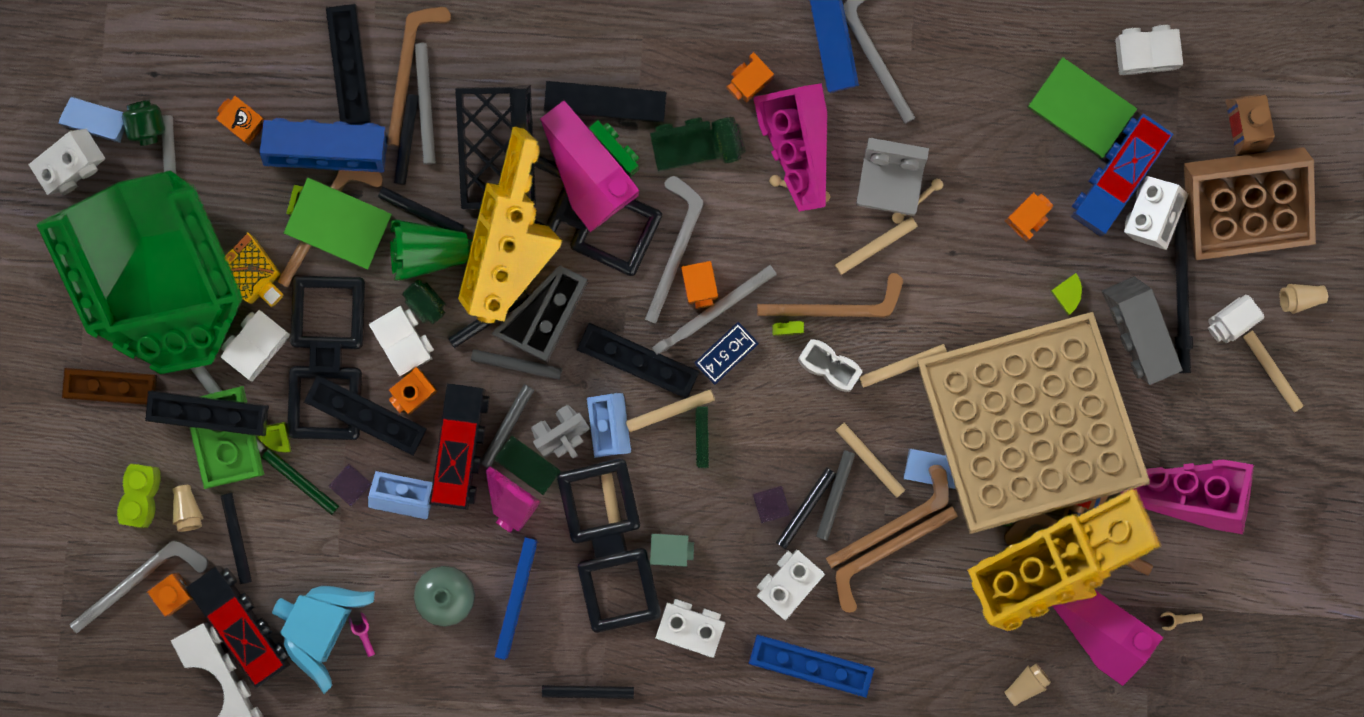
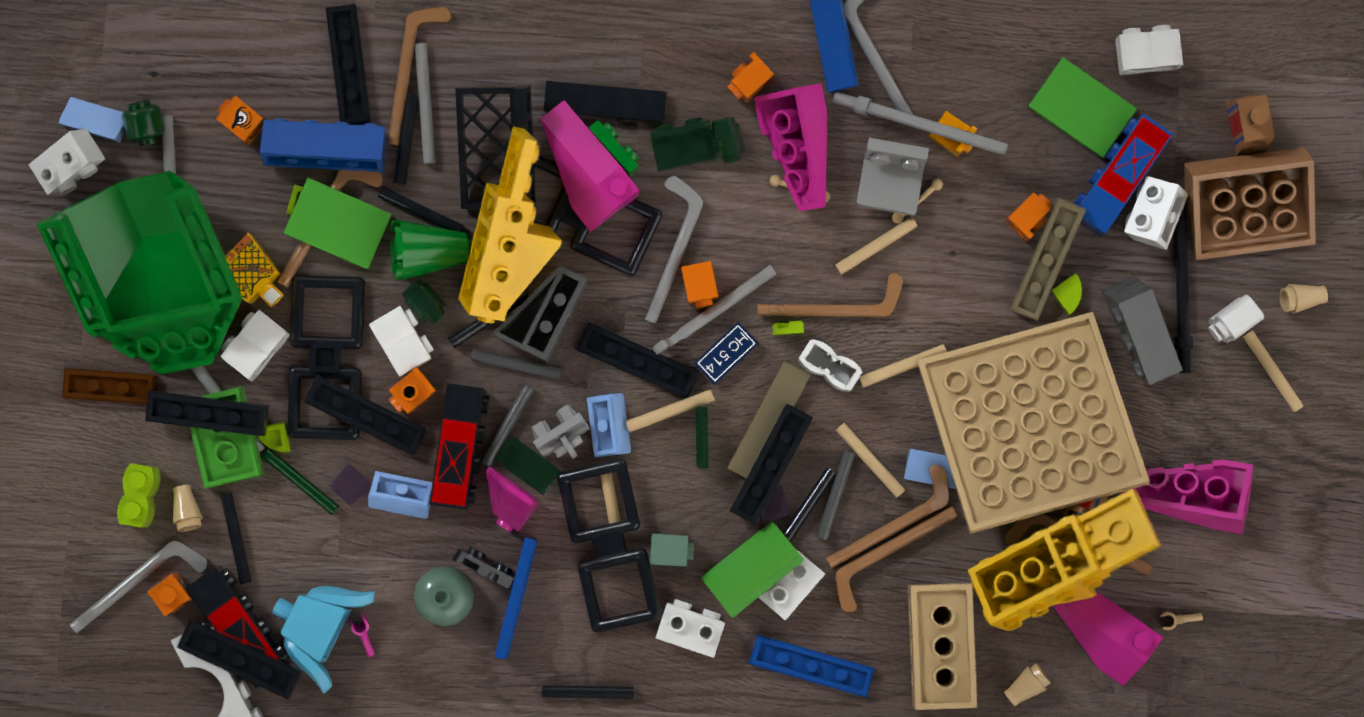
none -> black tile [177,619,303,700]
none -> black wing [452,546,515,589]
none -> bright green tile [701,521,804,618]
none -> dark tan tile [727,361,811,478]
none -> black tile [729,403,813,525]
none -> light grey bar [833,91,1008,156]
none -> tan brick [907,583,977,710]
none -> light orange bracket [928,111,978,157]
none -> dark tan tile [1010,197,1086,321]

